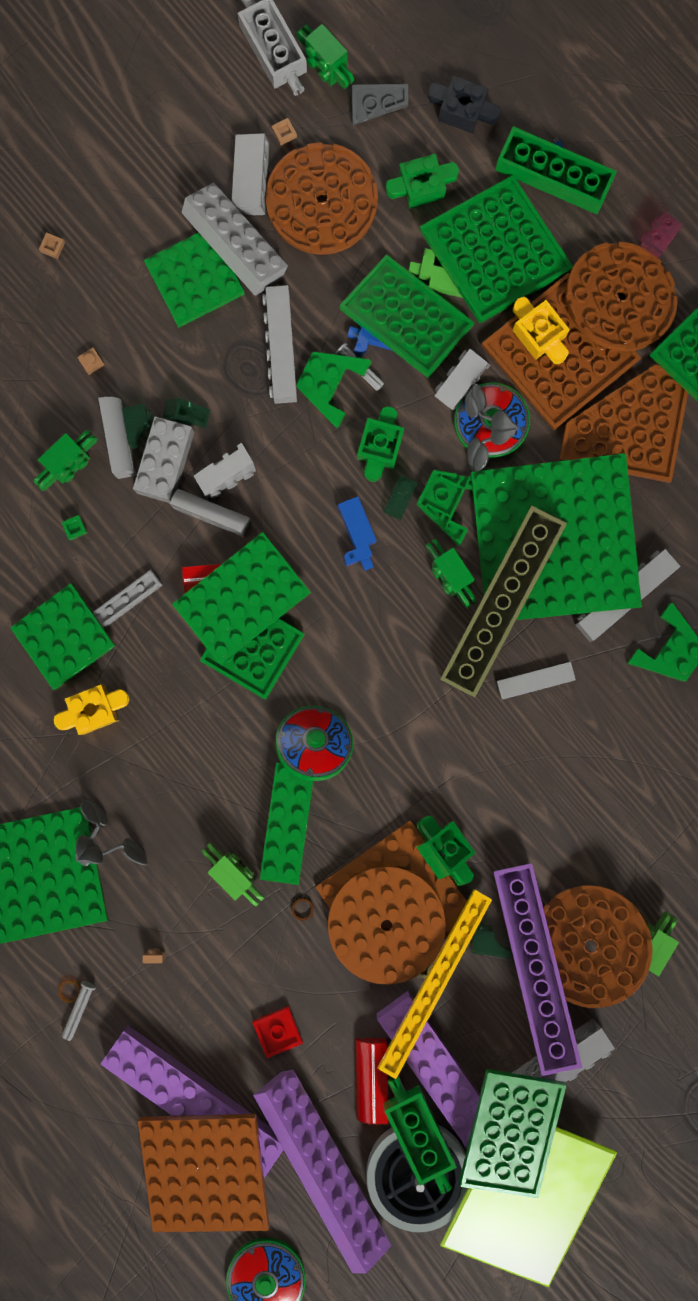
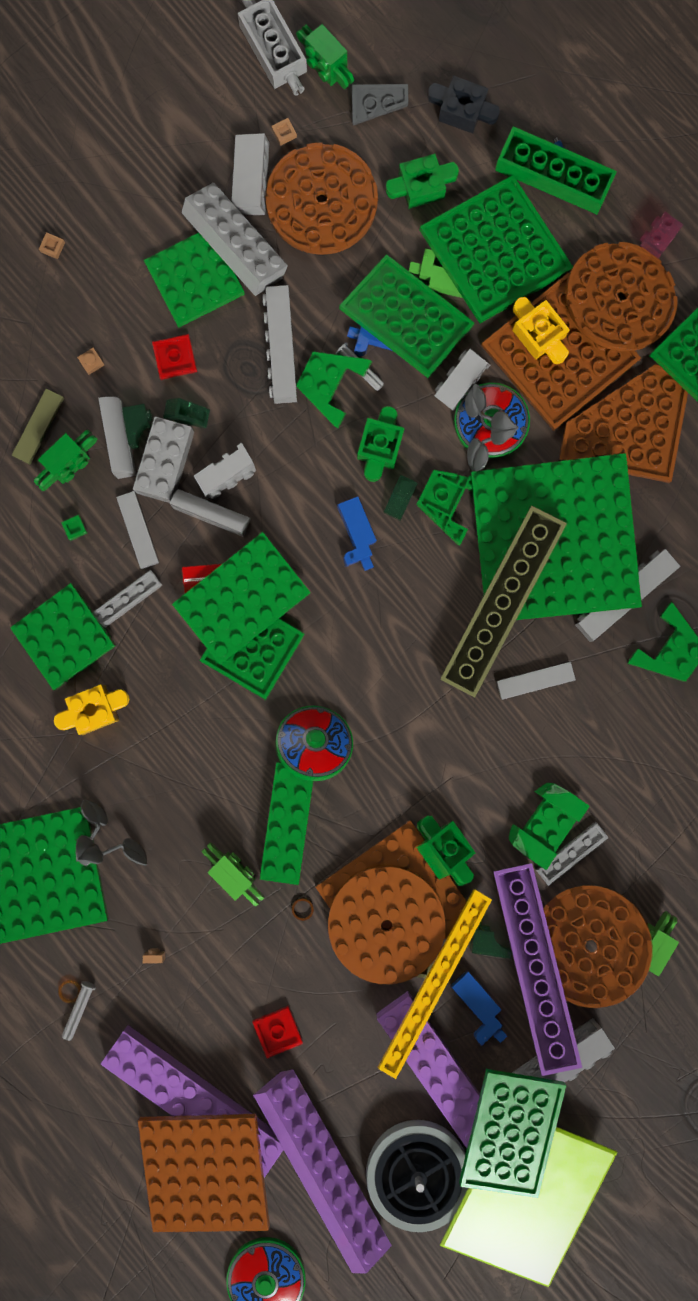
red brick [355,1038,388,1124] -> none
green brick [384,1075,457,1194] -> none
green brick [425,539,477,609] -> none
none -> olive tile [12,389,64,465]
none -> light grey tile [116,491,159,569]
none -> red tile [152,334,197,380]
none -> blue piece [450,971,507,1045]
none -> green piece [509,782,590,870]
none -> light grey tile [535,822,608,886]

